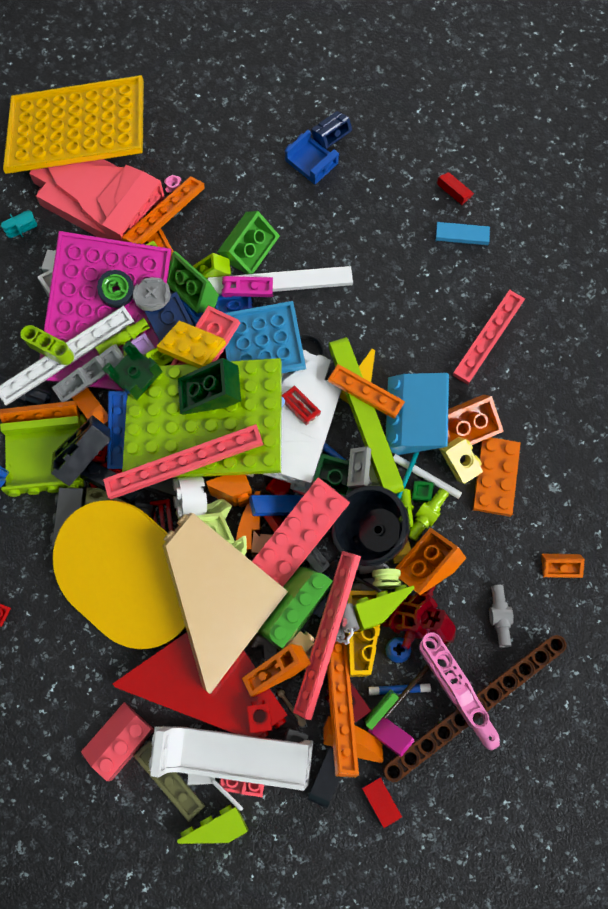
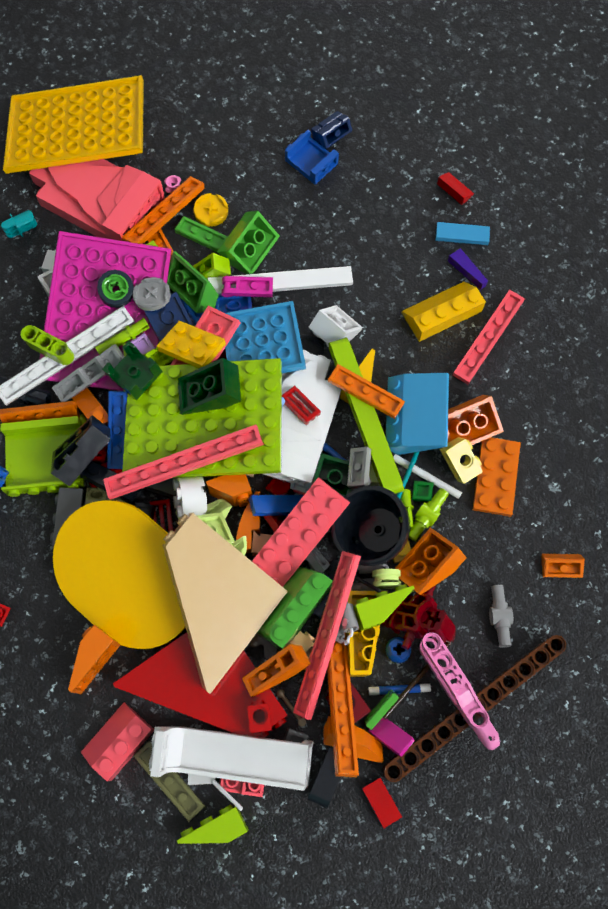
none -> orange slope [68,625,120,695]
none -> bright green tile [175,216,228,253]
none -> yellow tile [193,193,228,227]
none -> white slope [309,305,363,347]
none -> yellow slope [401,282,486,342]
none -> dark purple piece [448,248,488,290]

